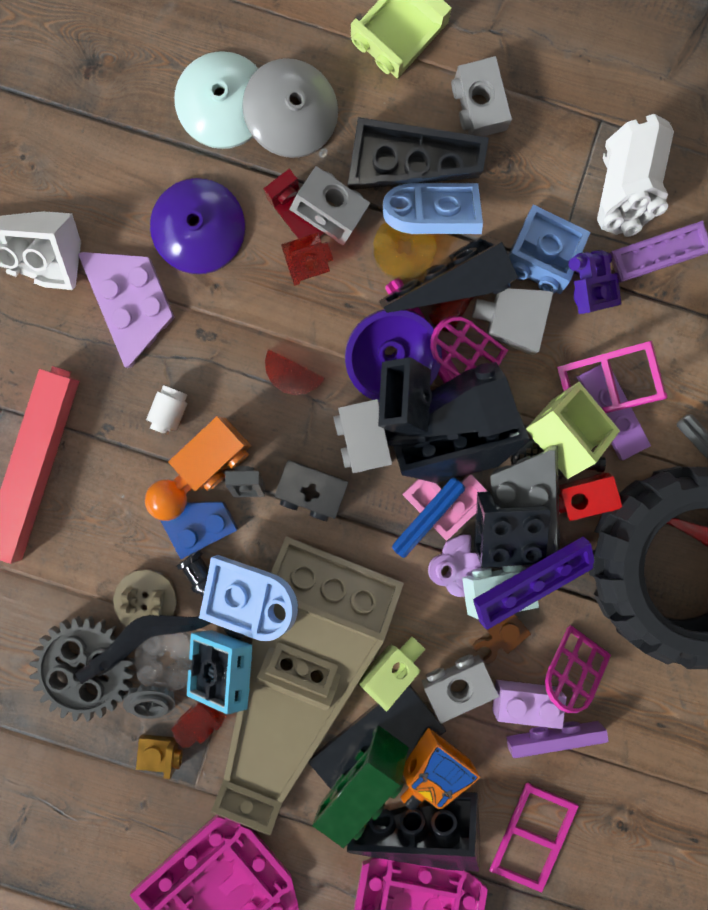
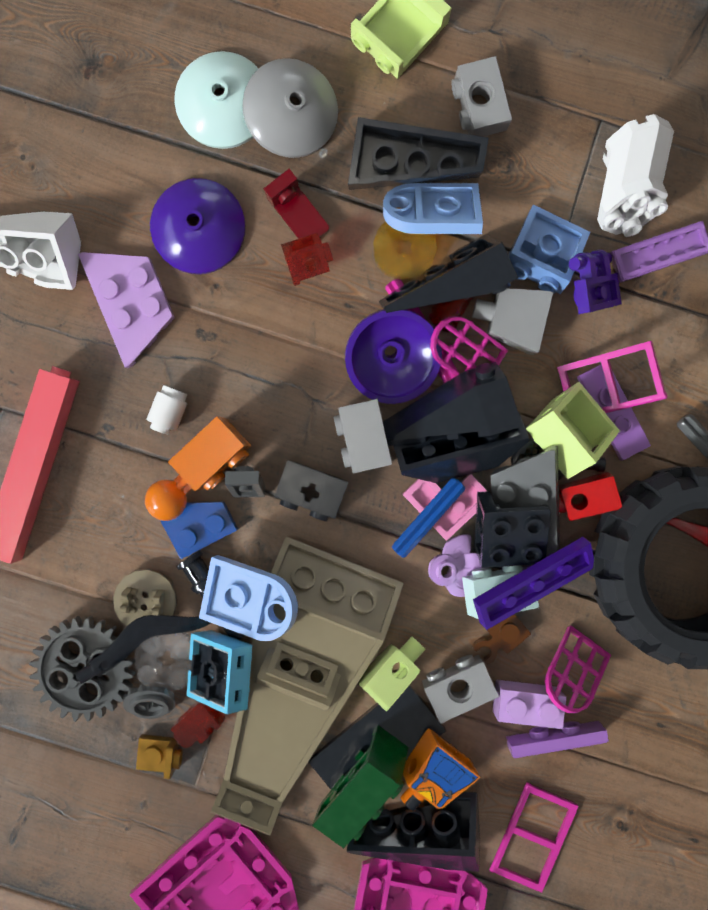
clear red plate [265,349,325,396] -> none
light grey brick [289,166,370,245] -> none
black brick [378,357,432,436] -> none

